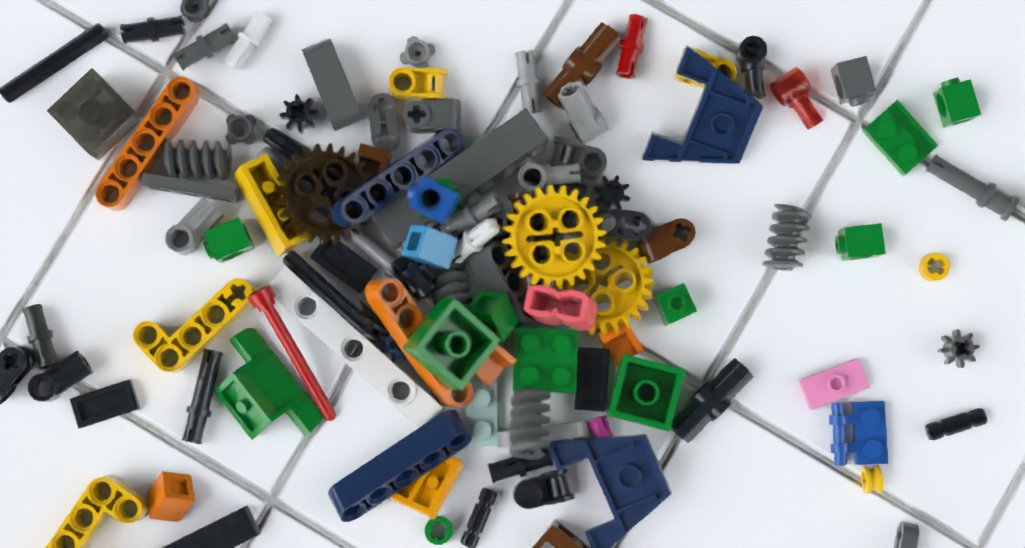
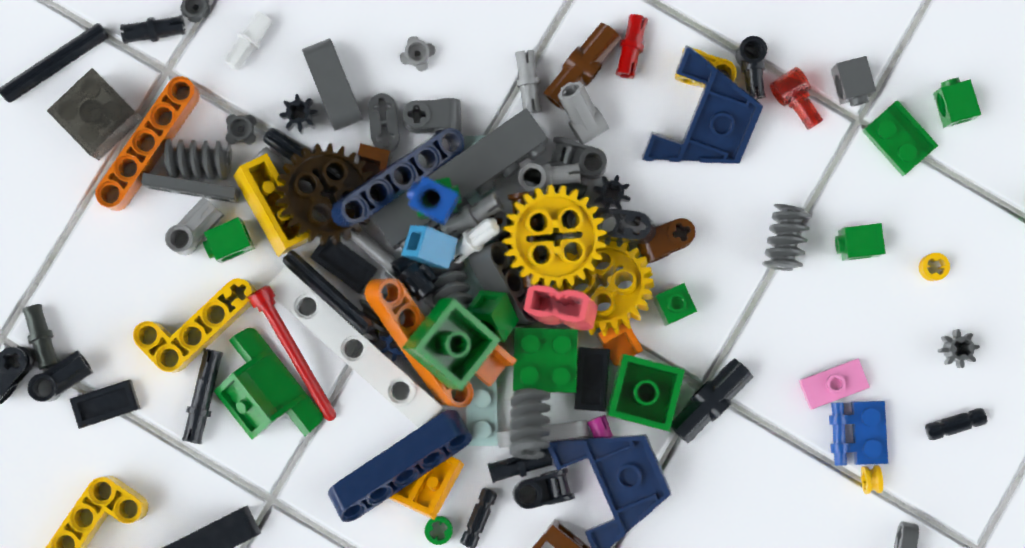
orange panel [147,471,195,522] -> none
dark grey pin [172,23,236,71] -> none
yellow piece [388,67,448,101] -> none
dark grey pin [925,154,1020,222] -> none

